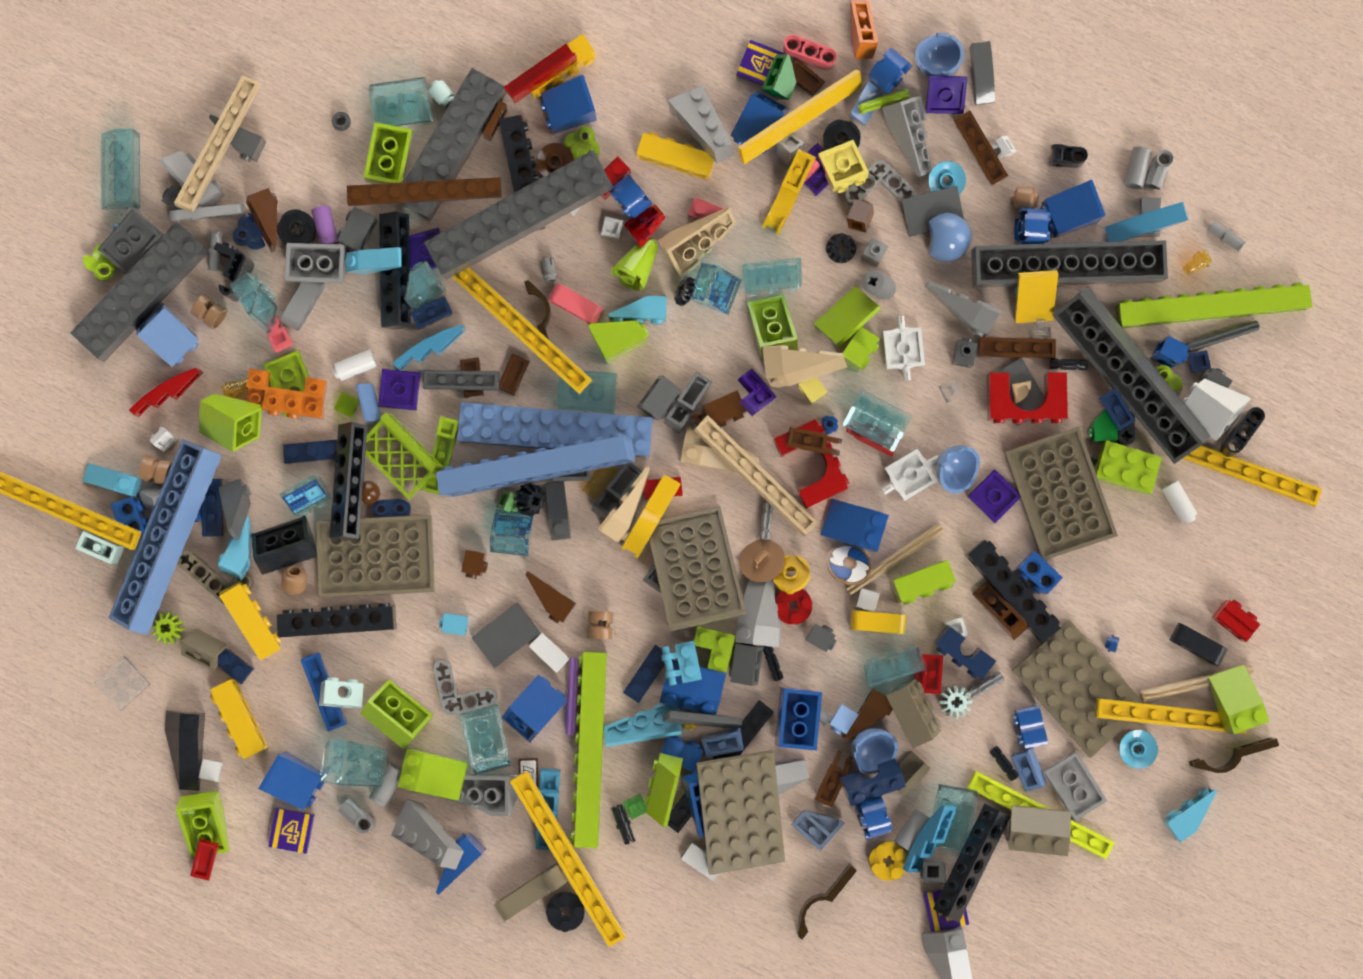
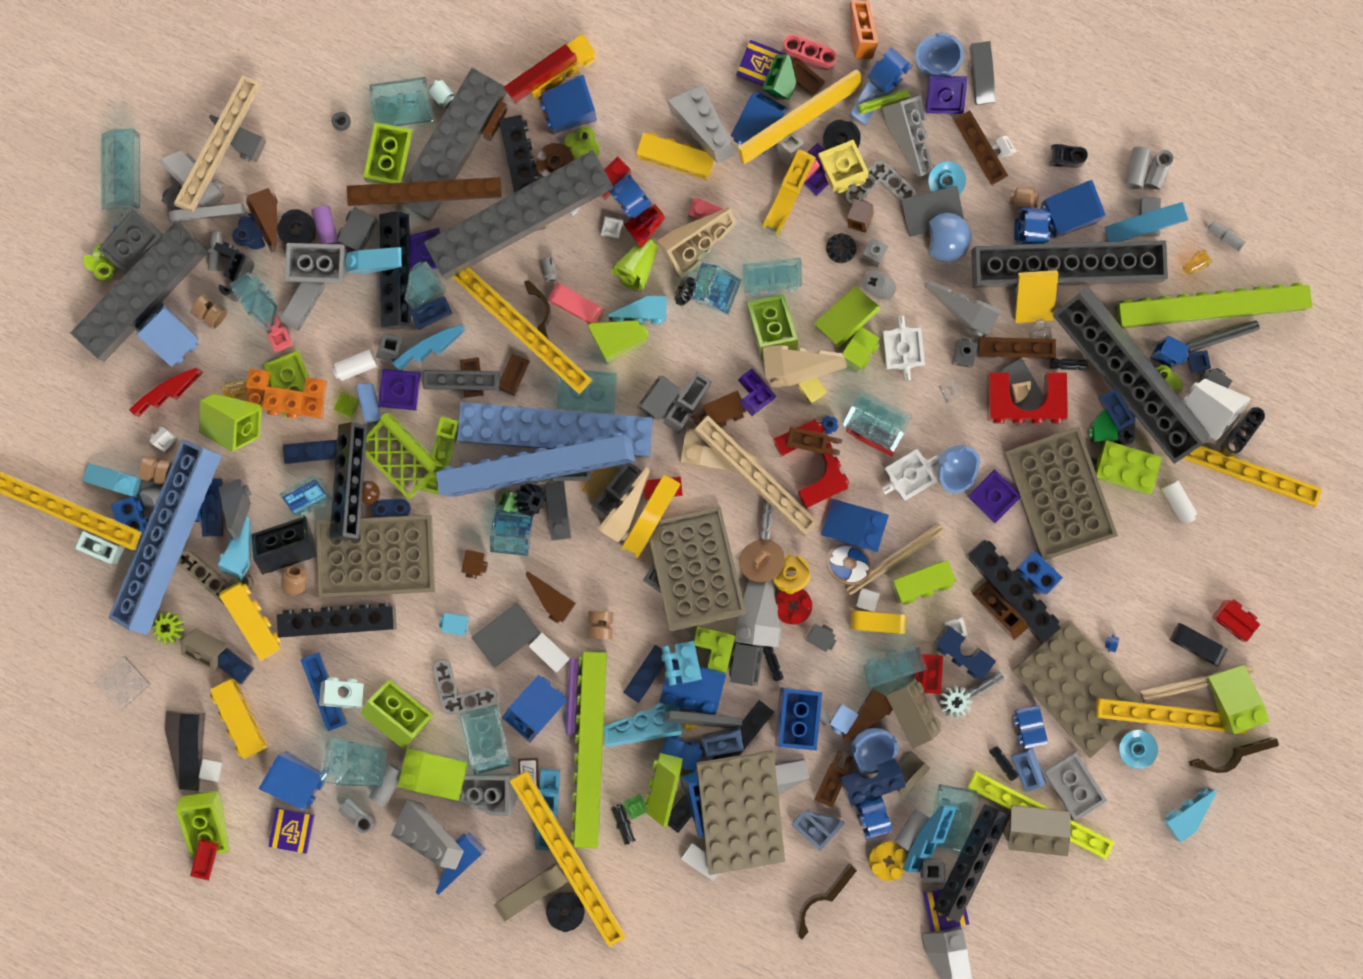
none -> dark grey brick [375,333,402,363]

